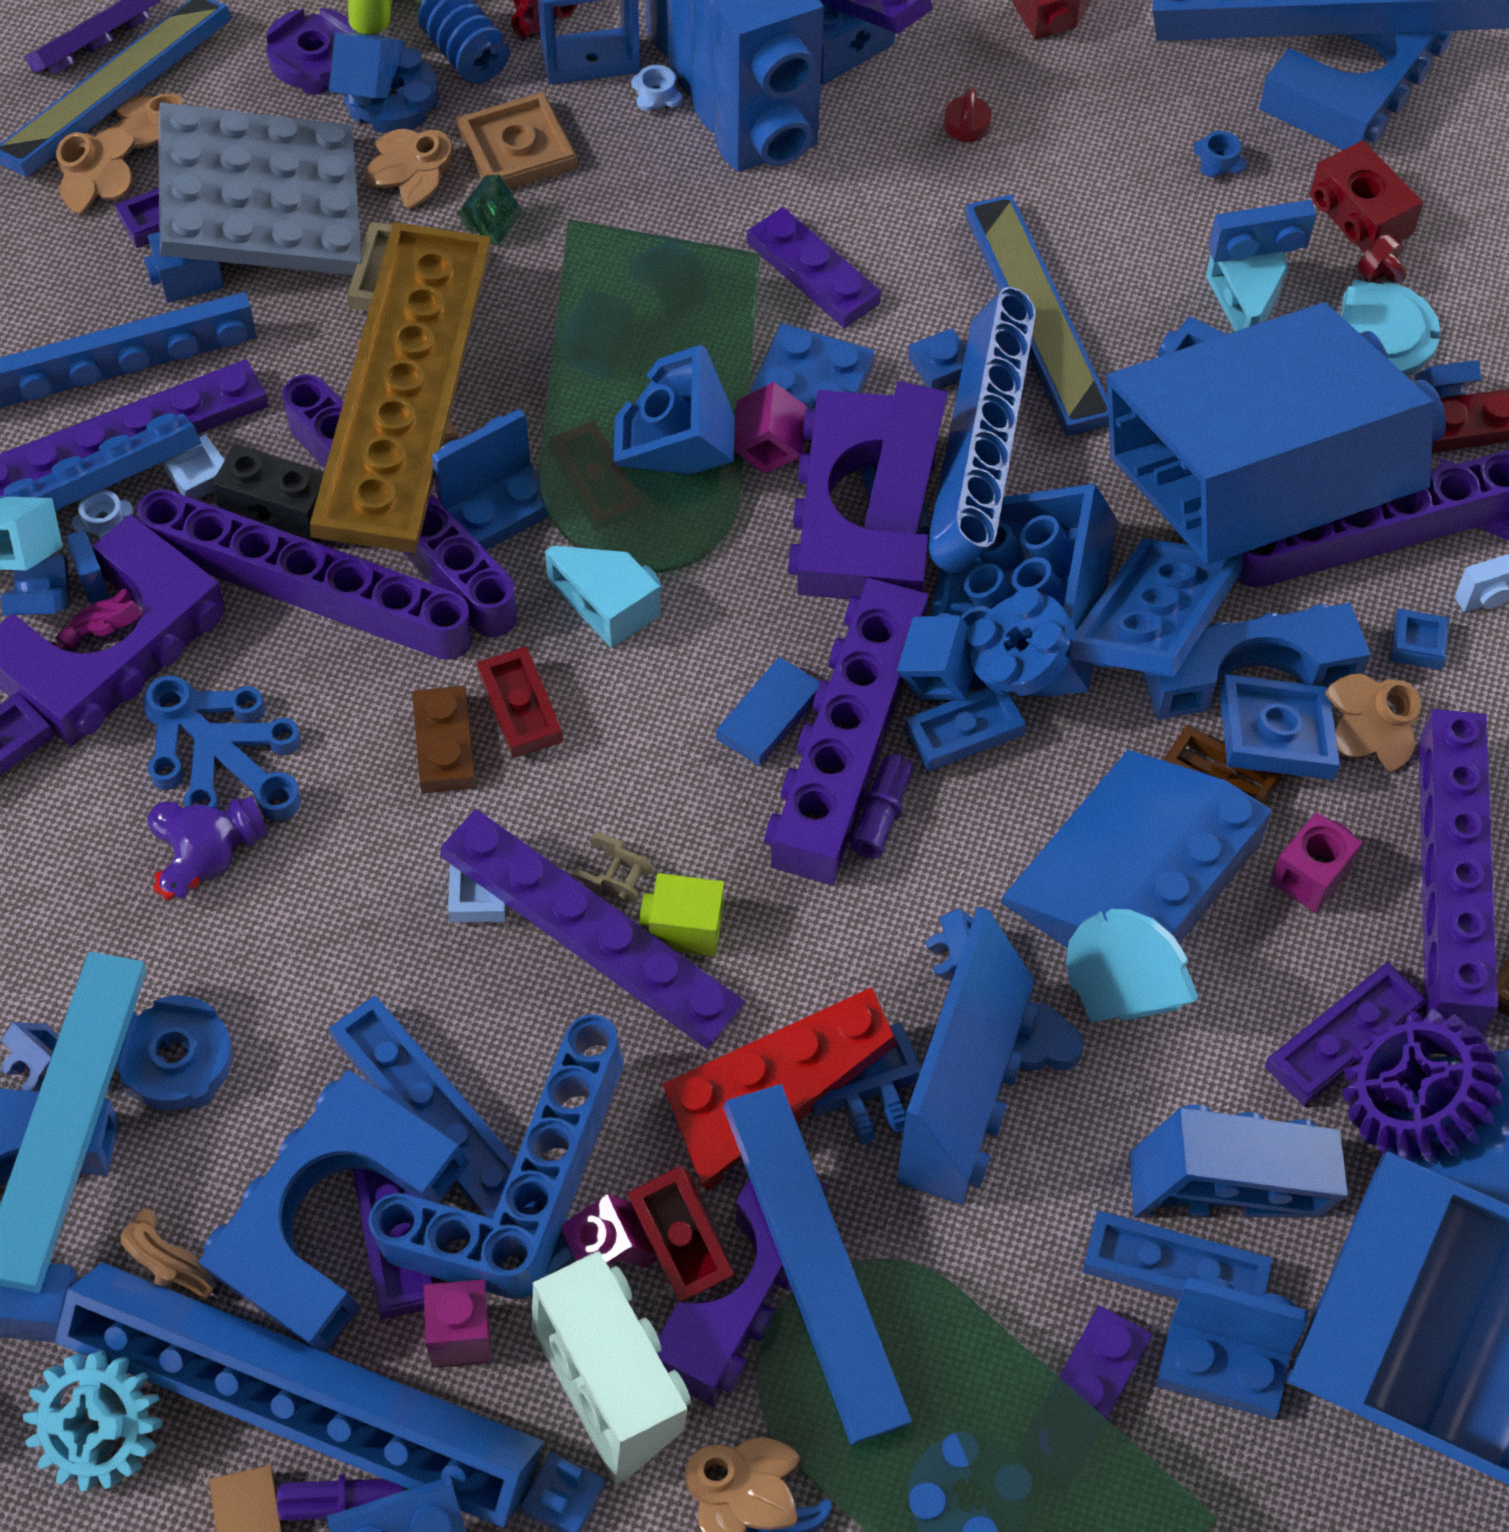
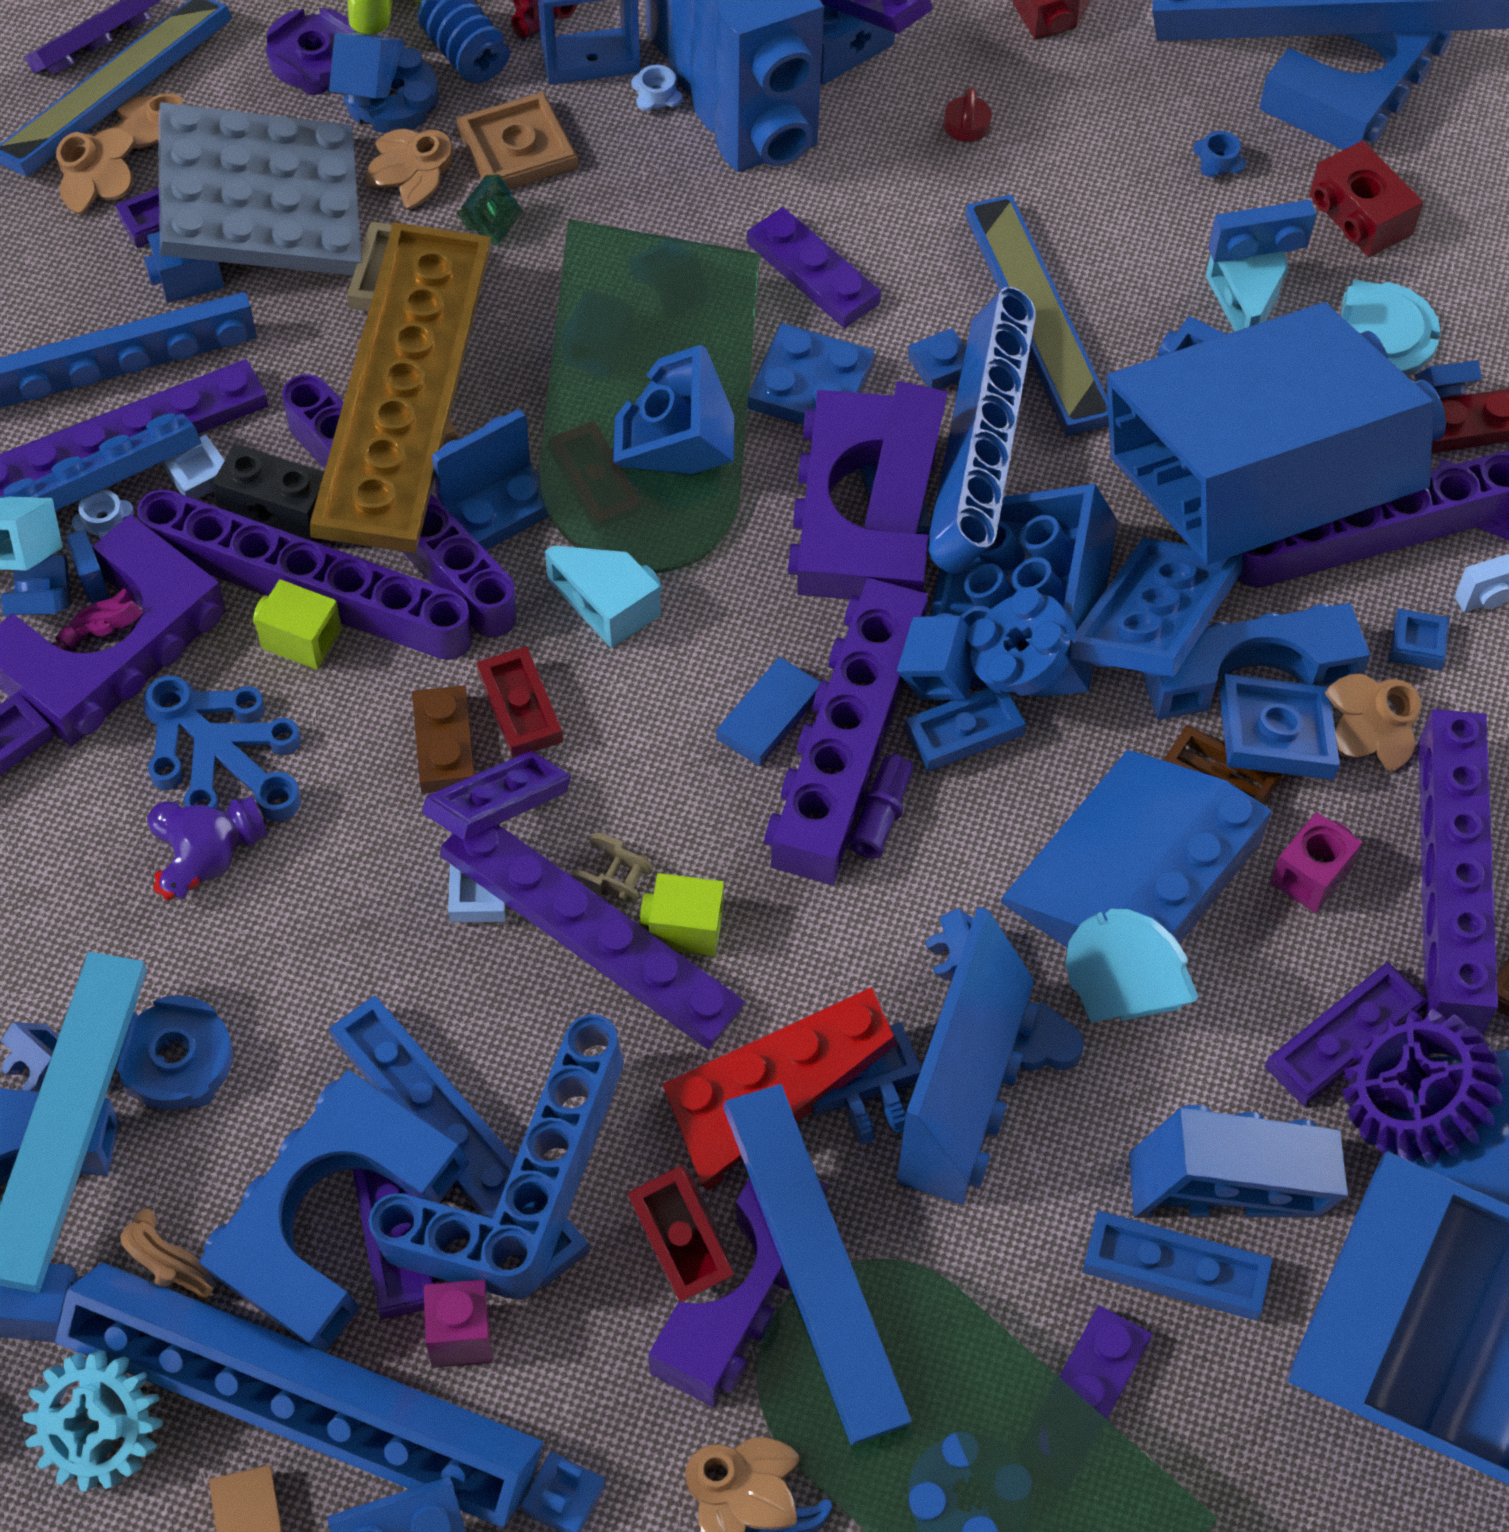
dark purple axle [277,1474,402,1521] -> none
light aqua slope [532,1251,691,1485] -> none
magenta bracket [561,1194,658,1268] -> none
magenta brick [734,382,808,474] -> none
blue bracket [1155,1277,1309,1420] -> none
dark red tile [1357,234,1407,284] -> none
none -> lime brick [253,579,342,670]
none -> dark purple tile [422,751,571,840]

